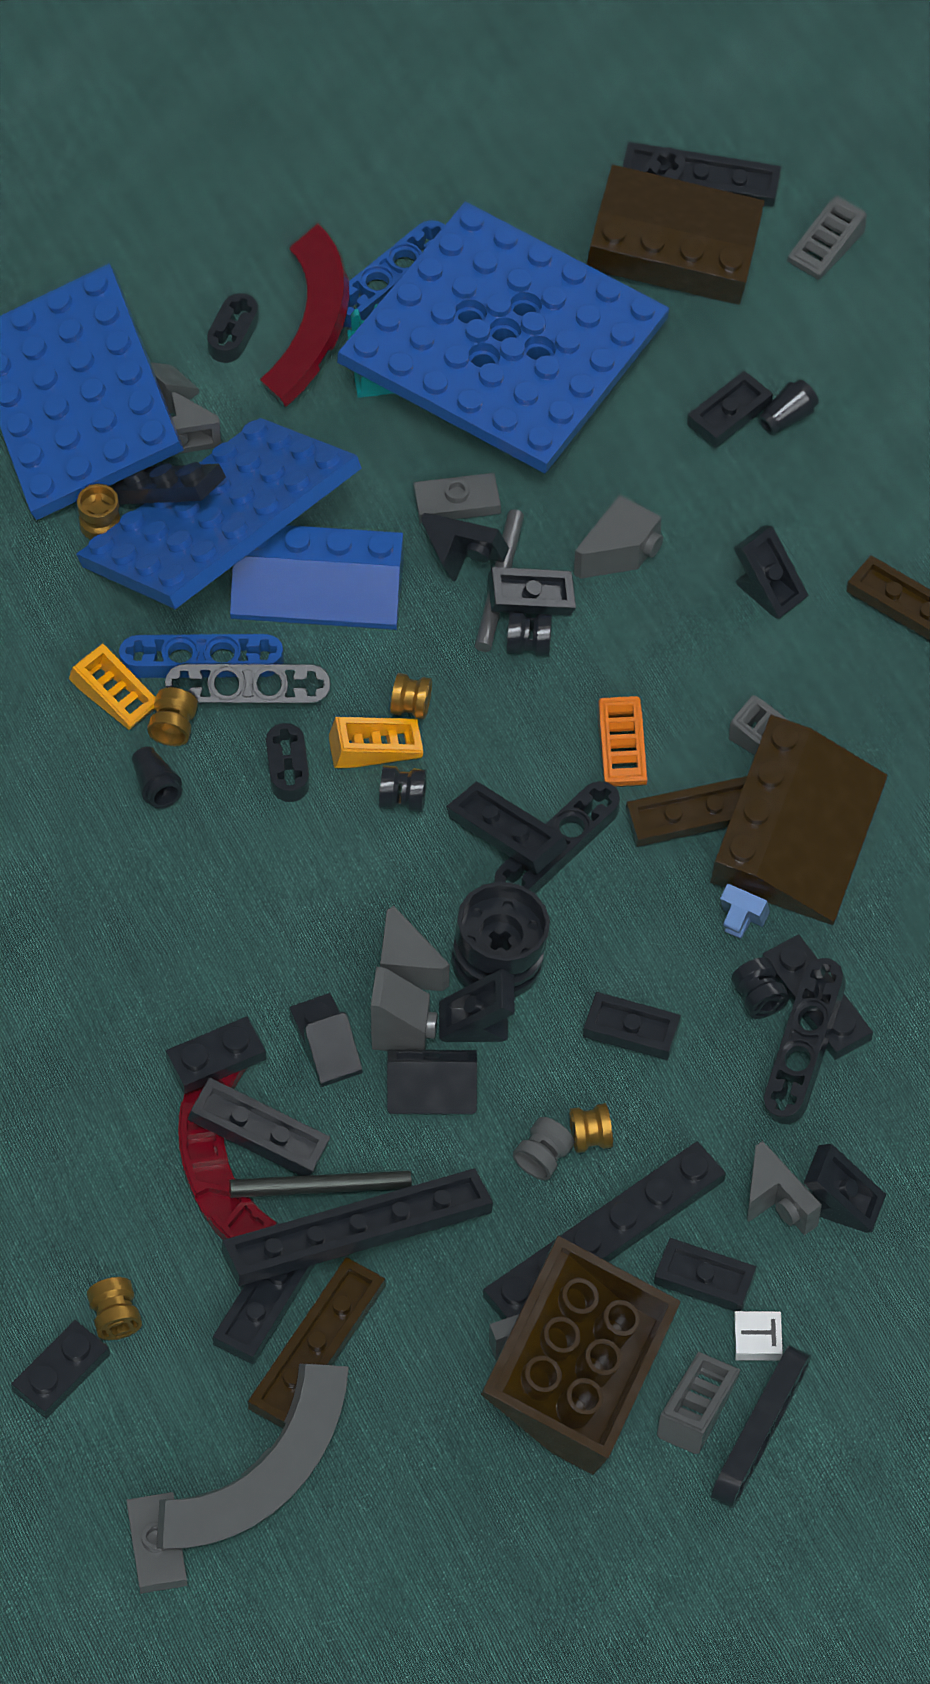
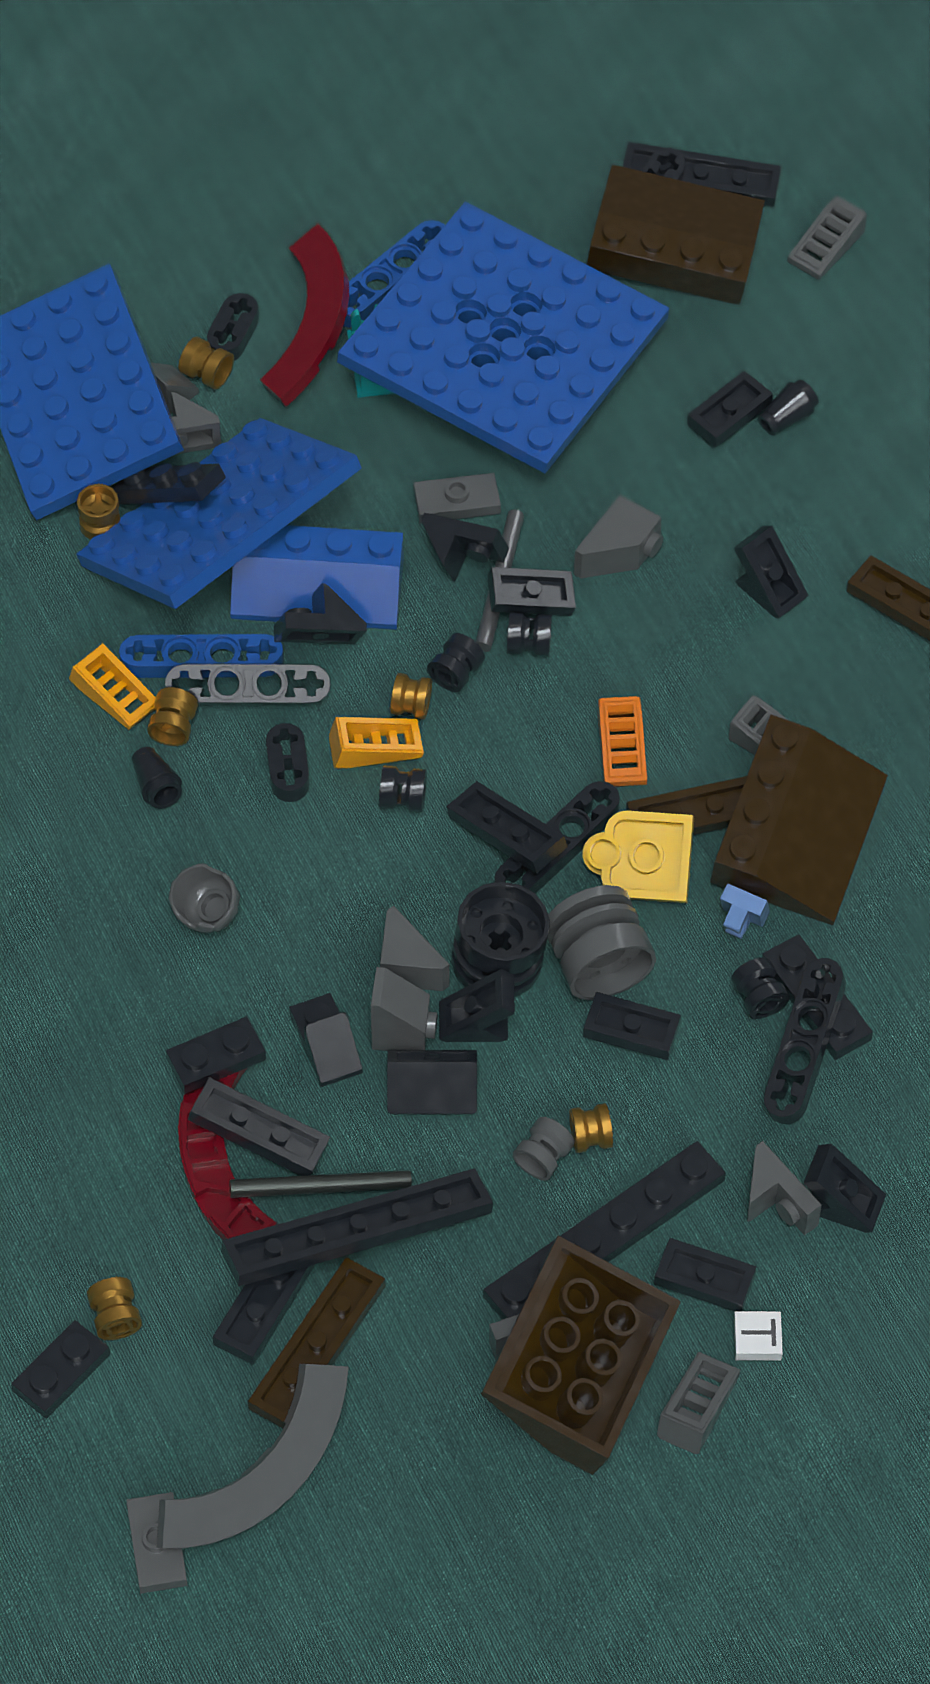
black beam [711,1345,811,1508] -> none
none -> dark grey hair [168,863,240,933]
none -> pearl gold wheel [178,336,234,390]
none -> black slope [273,583,367,644]
none -> black wheel [427,633,485,692]
none -> dark grey wheel [547,885,656,1000]
none -> yellow plate [583,811,694,903]

